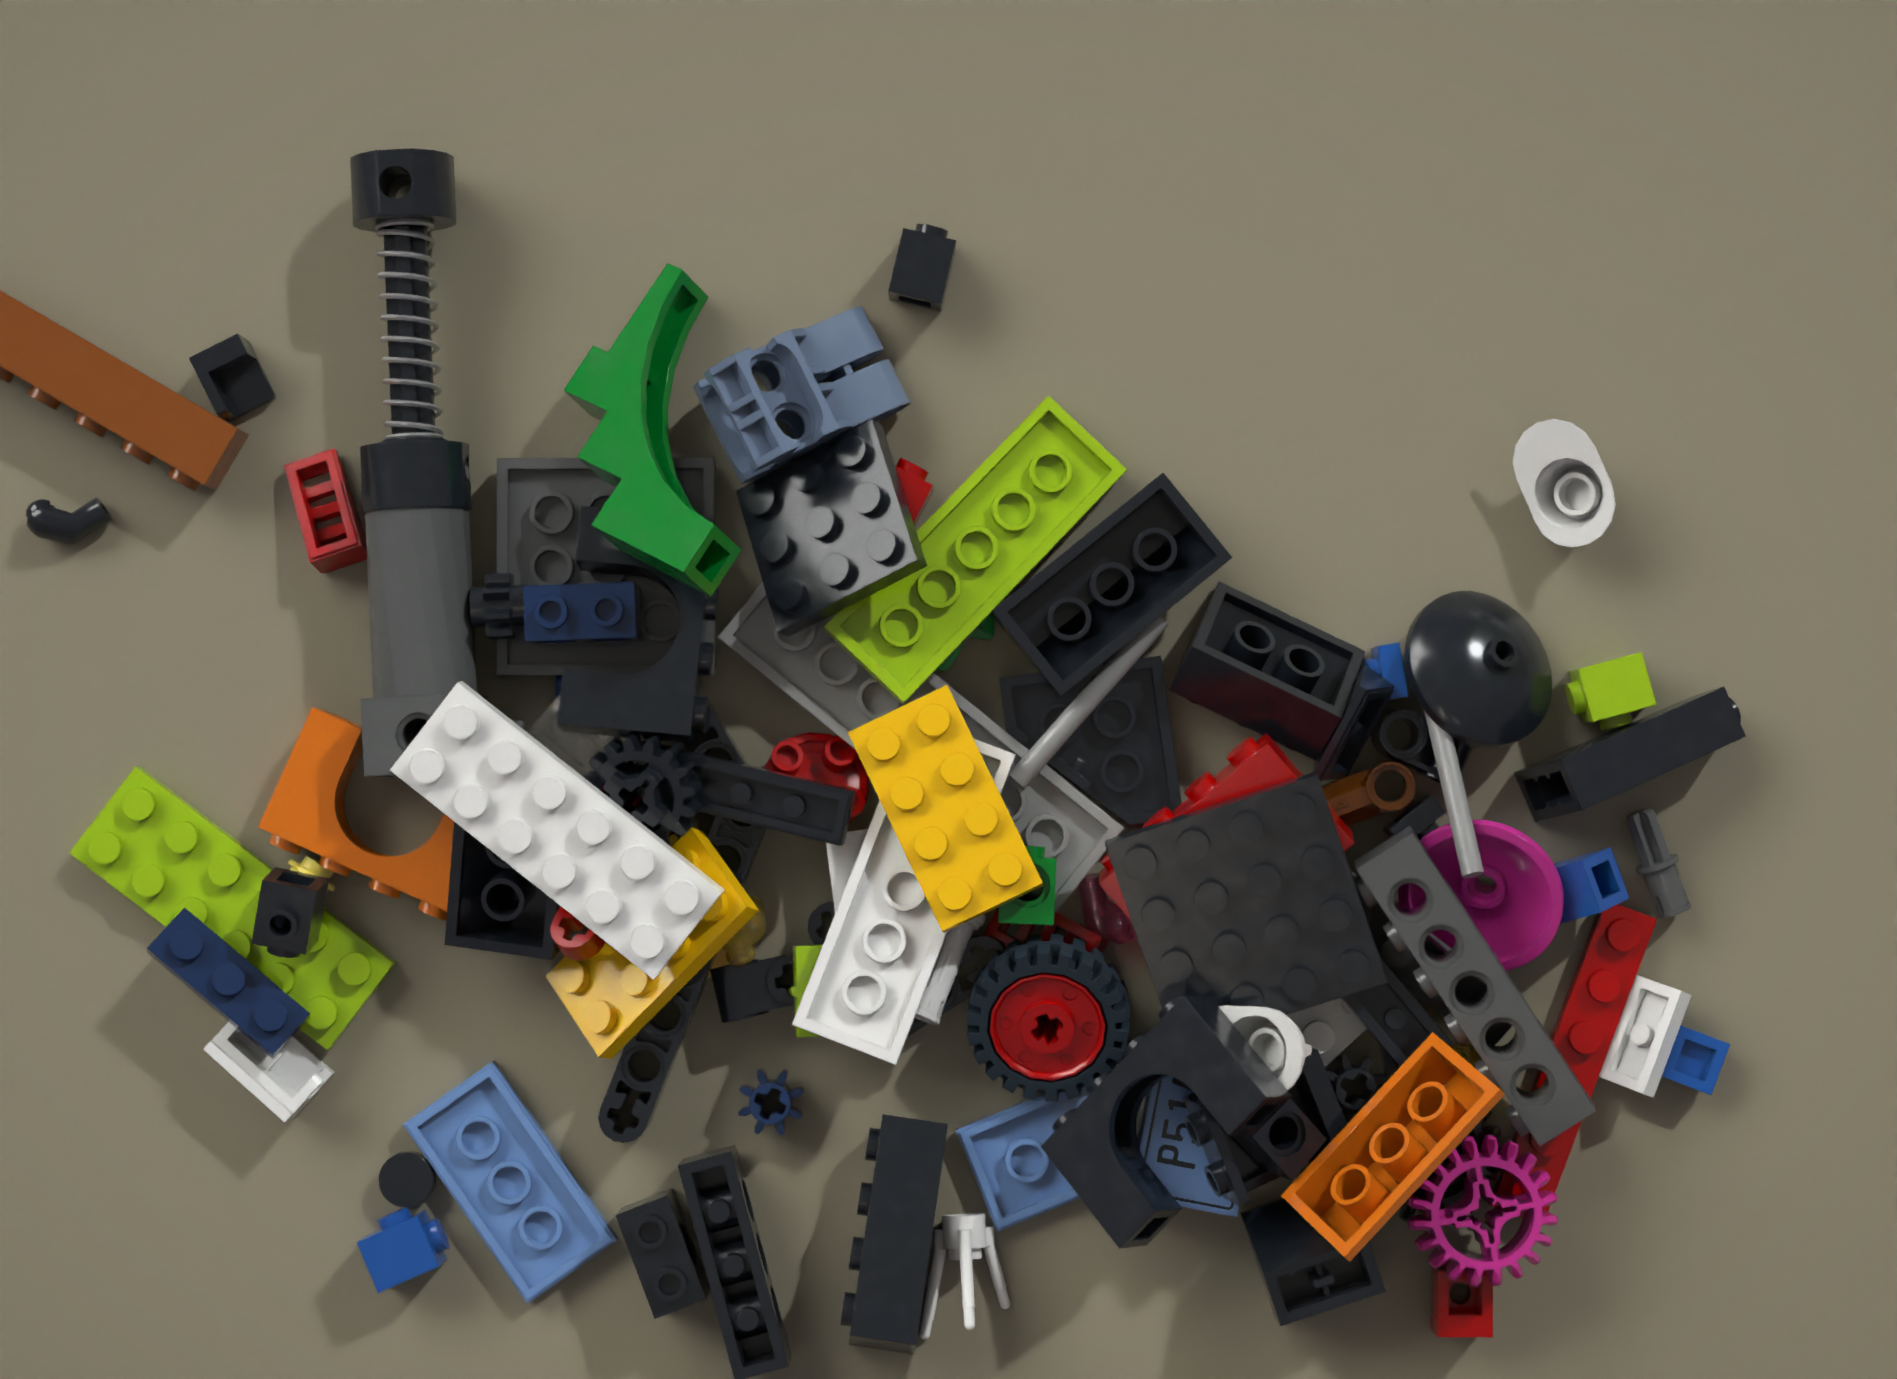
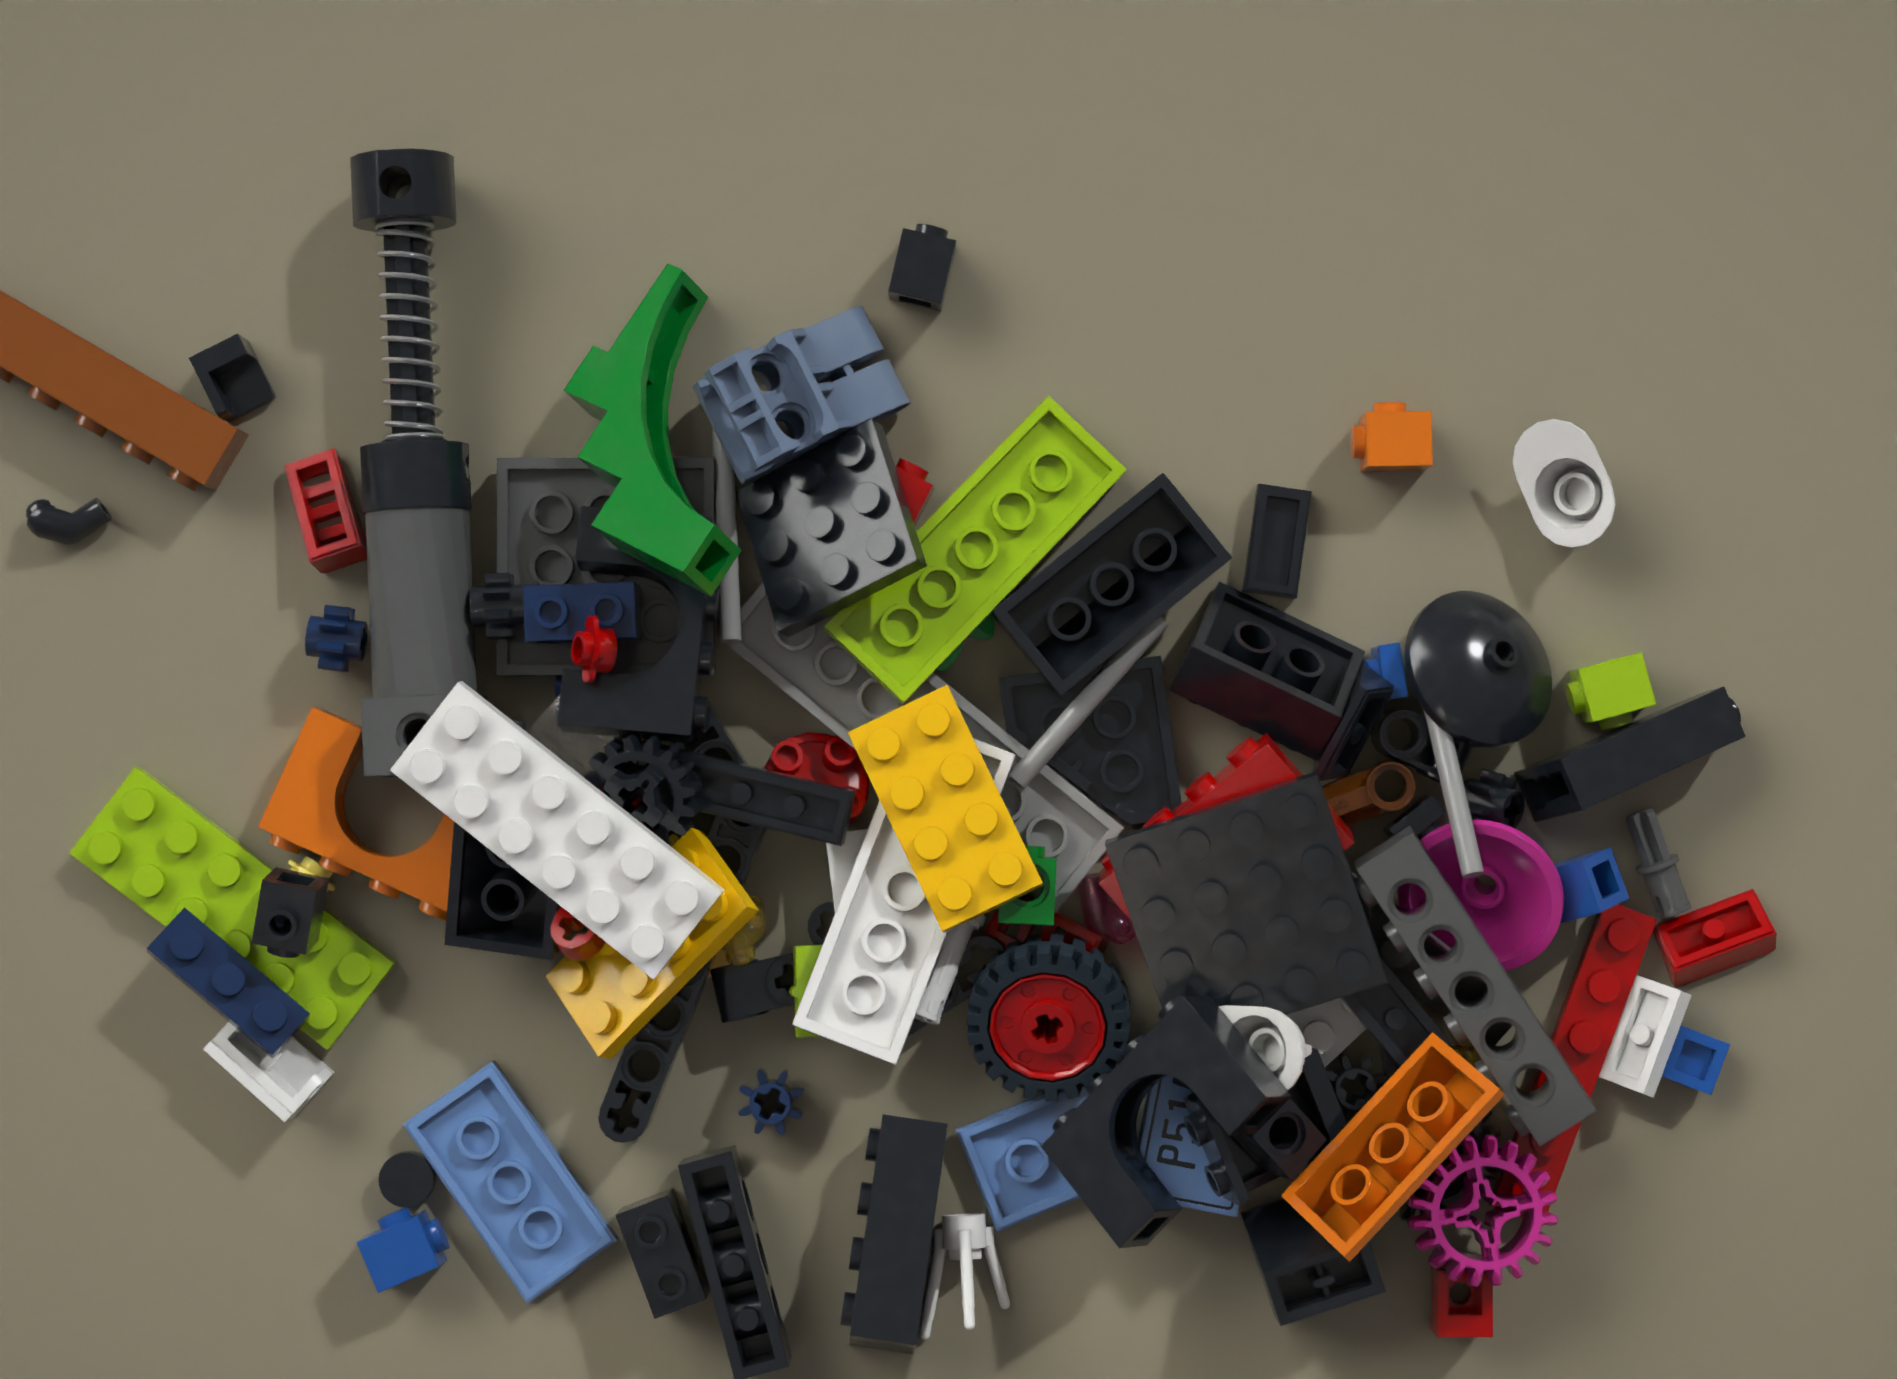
none -> dark blue gear [305,605,368,672]
none -> red plate [571,615,617,683]
none -> light grey bar [712,430,742,644]
none -> black tile [1242,484,1312,599]
none -> orange brick [1350,402,1433,472]
none -> black gear [1464,769,1525,829]
none -> red slope [1653,889,1777,988]

